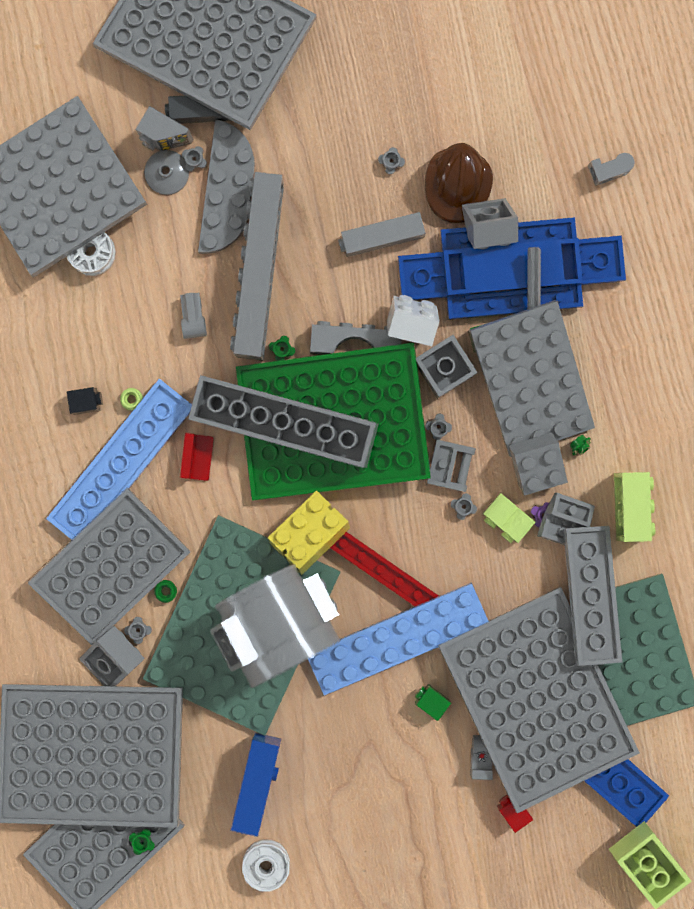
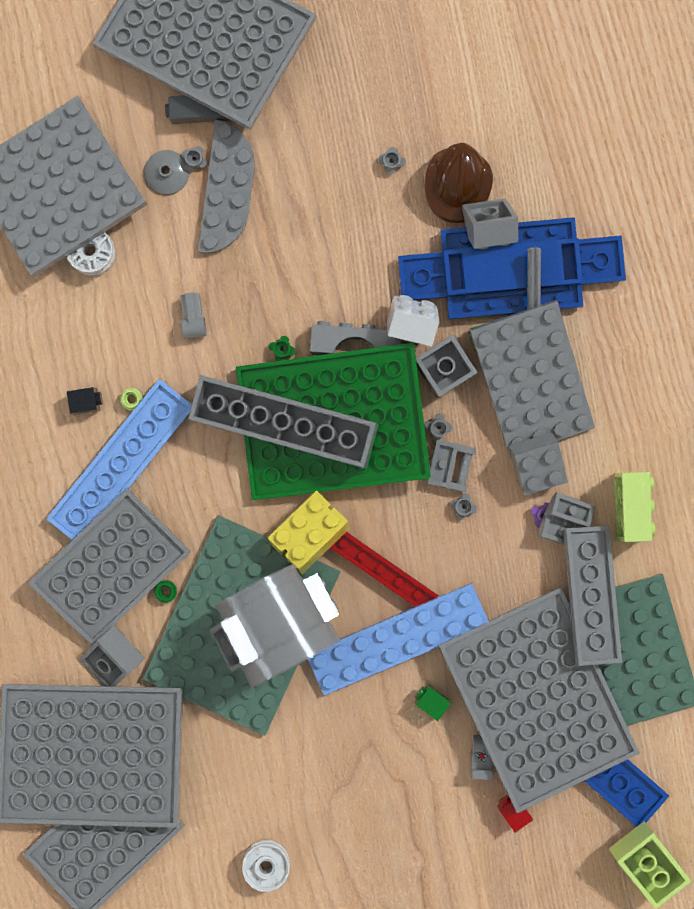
light grey plate [124,617,152,644] -> none
green plate [129,829,155,855] -> none
light grey slope [135,106,193,151] -> none
red panel [180,433,214,481] -> none
light grey brick [230,172,284,361] -> none
blue brick [231,732,281,837] -> none
light grey brick [338,212,426,257] -> none
yellowish green brick [483,493,536,543] -> none
green plate [570,435,591,456] -> none
light grey leg [588,153,635,186] -> none

